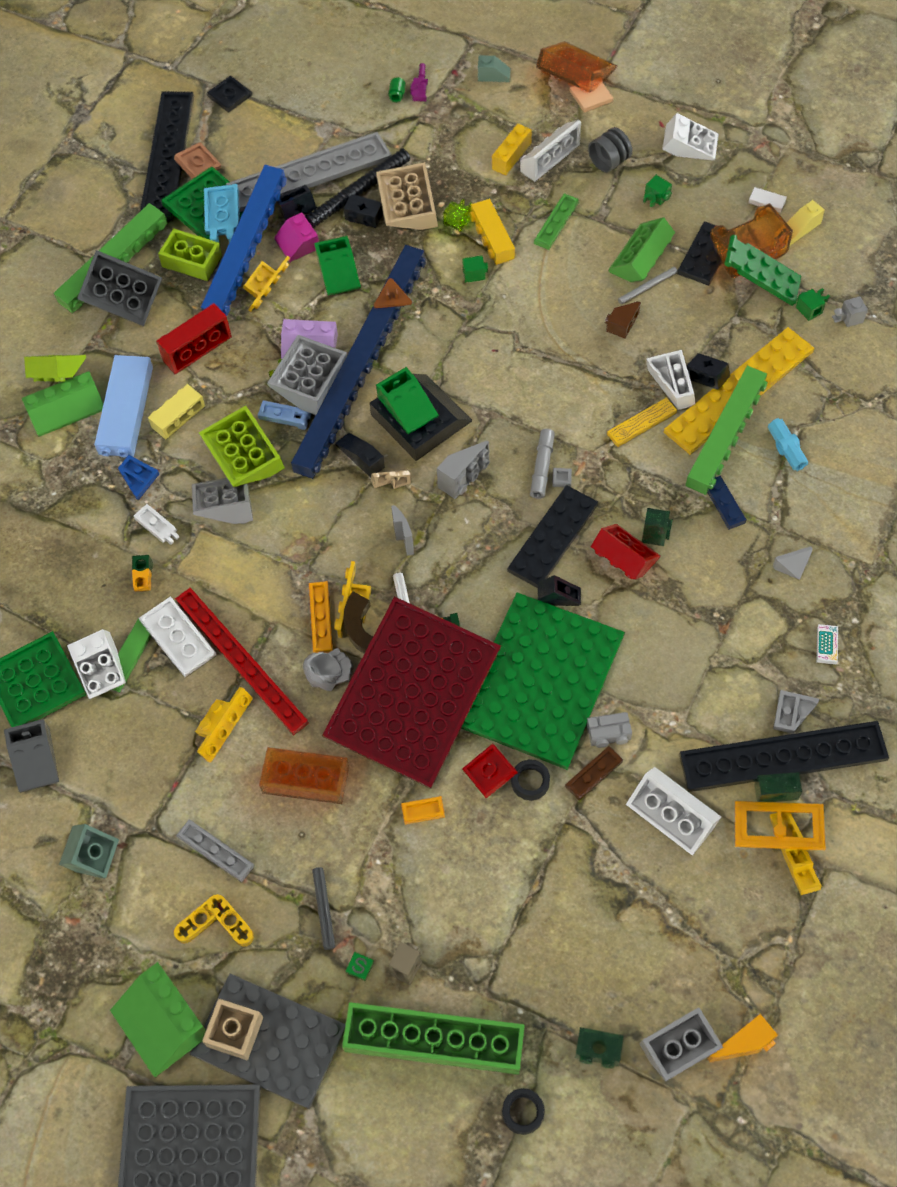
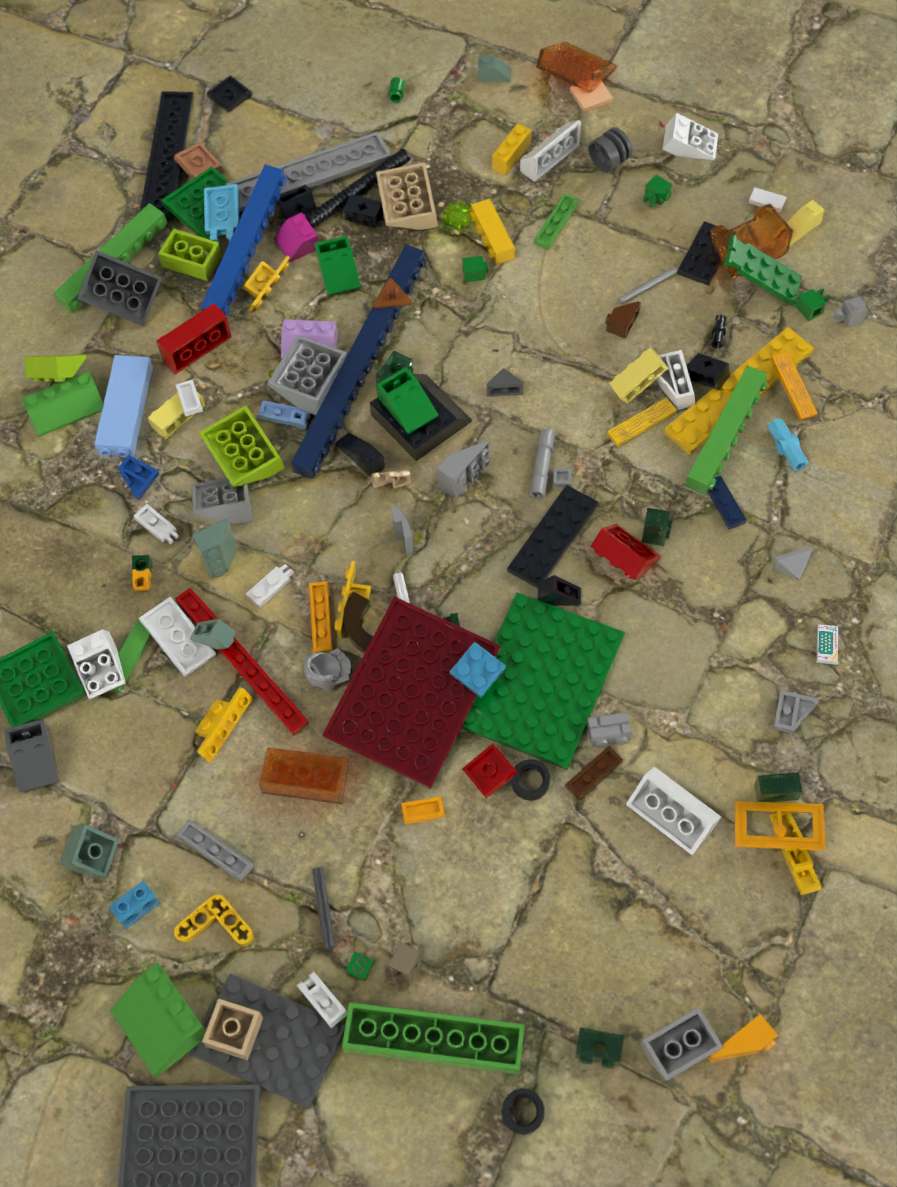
magenta piece [410,63,428,102] -> none
bright green slope [608,217,675,282] -> none
black plate [679,721,889,792] -> none
none -> dark azure brick [108,880,160,929]
none -> white tile [176,380,203,416]
none -> sand green slope [190,619,236,650]
none -> sand green slope [192,518,237,579]
none -> white hinge [246,564,294,609]
none -> white plate [296,971,348,1028]
none -> clear green brick [375,351,414,384]
none -> dark azure plate [450,642,506,698]
none -> dark grey slope [487,368,523,397]
none -> light yellow brick [609,347,669,404]
none -> black pin [711,314,727,349]
none -> light orange tile [770,351,818,421]

